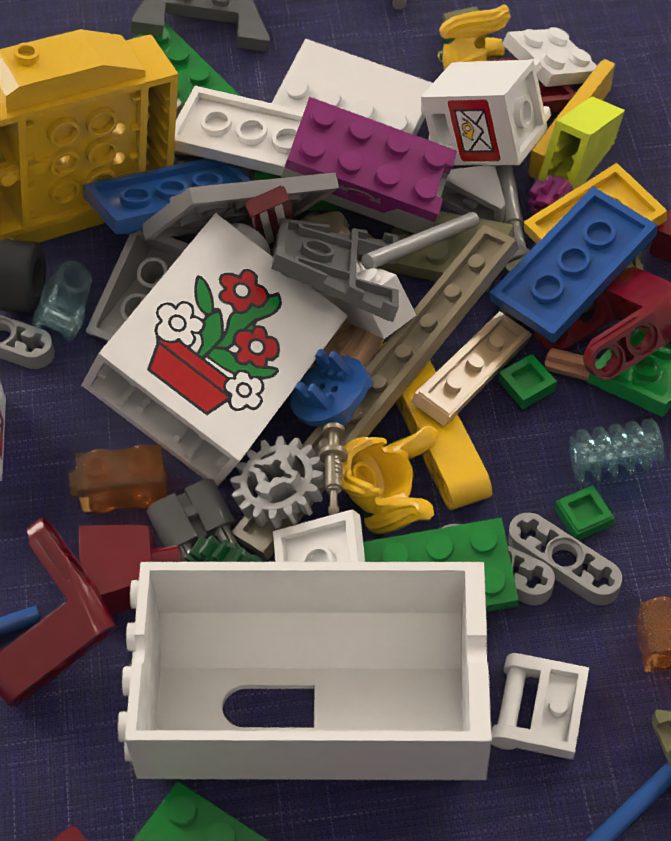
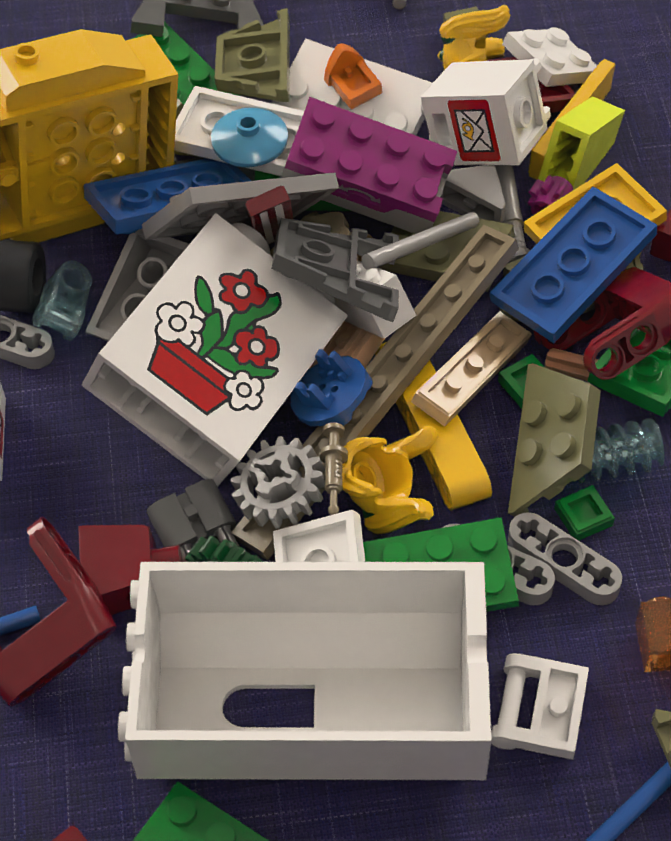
clear orange brick [69,444,168,513] -> none
none -> dark azure dish [211,108,288,167]
none -> olive wing [214,8,290,102]
none -> orange tile [324,43,382,110]
none -> olive wing [508,363,601,517]

